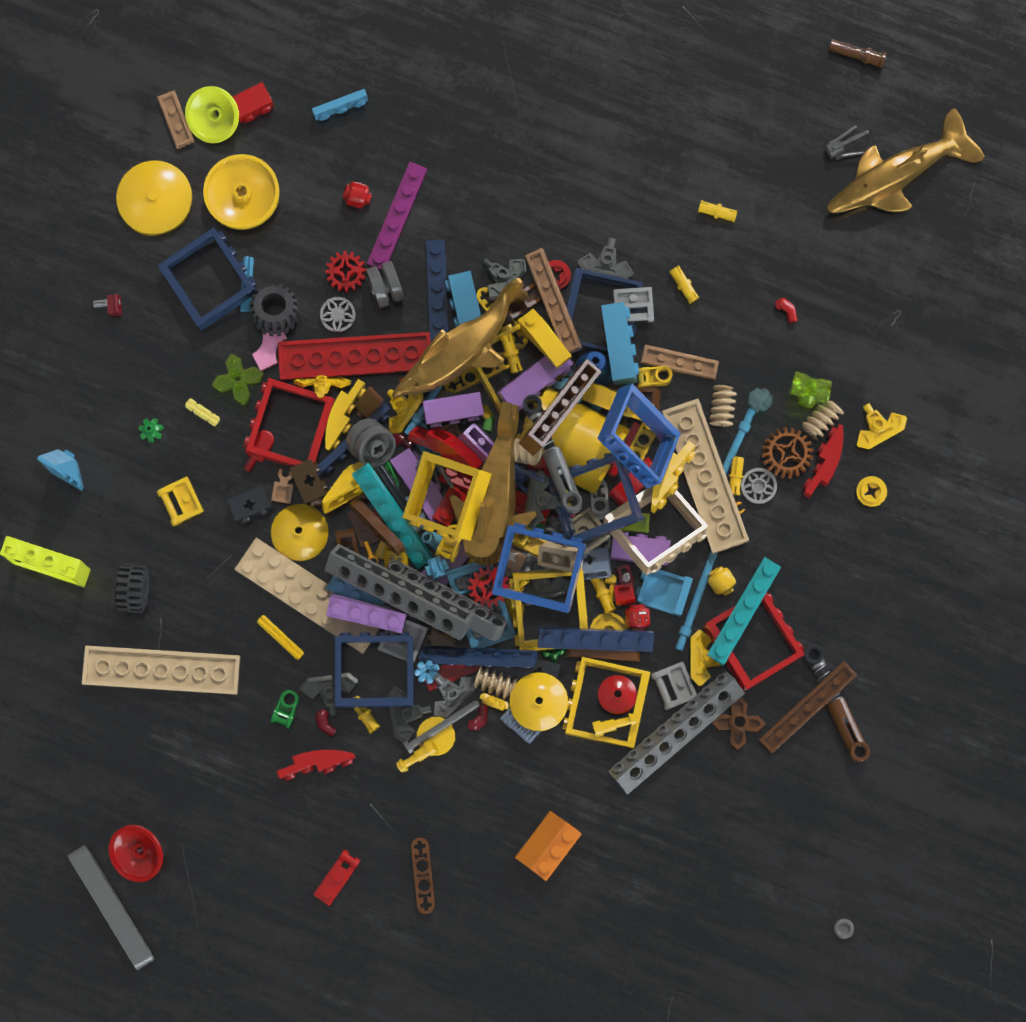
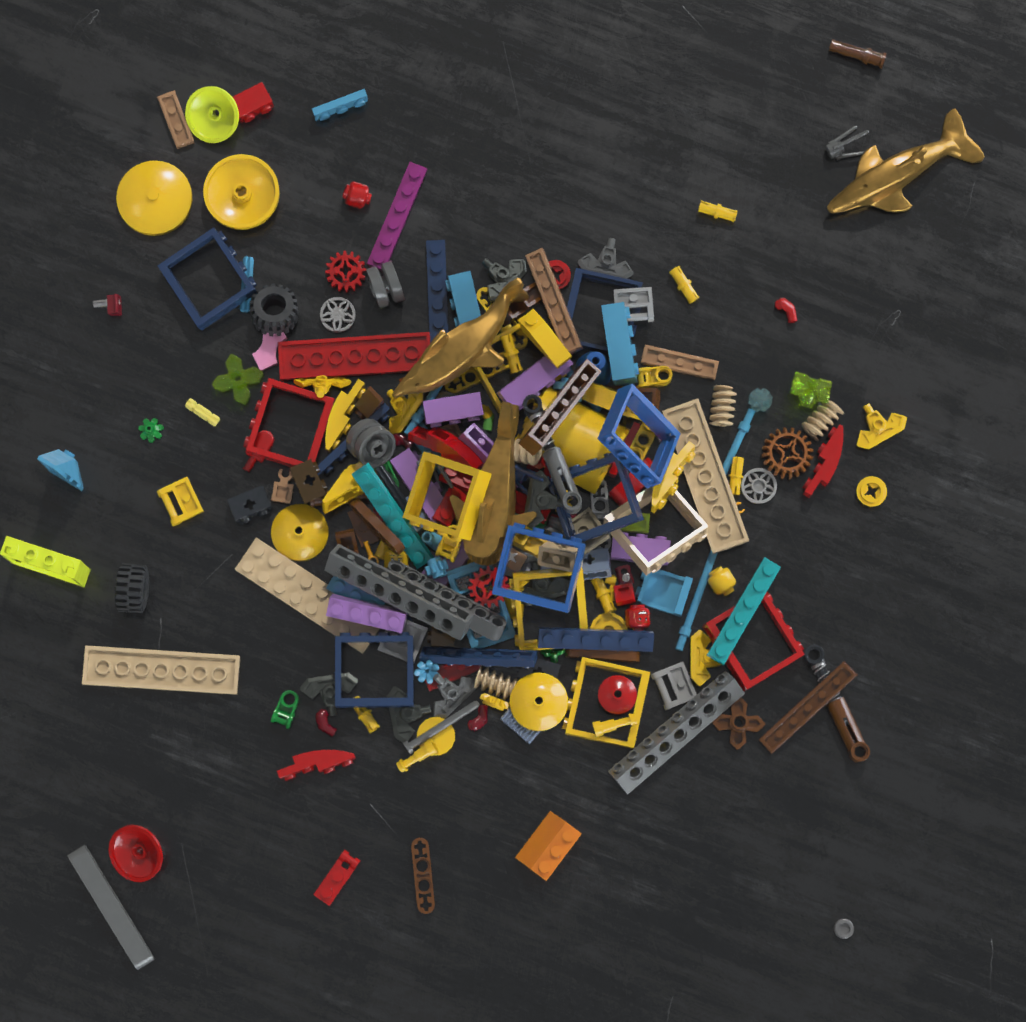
yellow axle [257,615,304,660] -> none

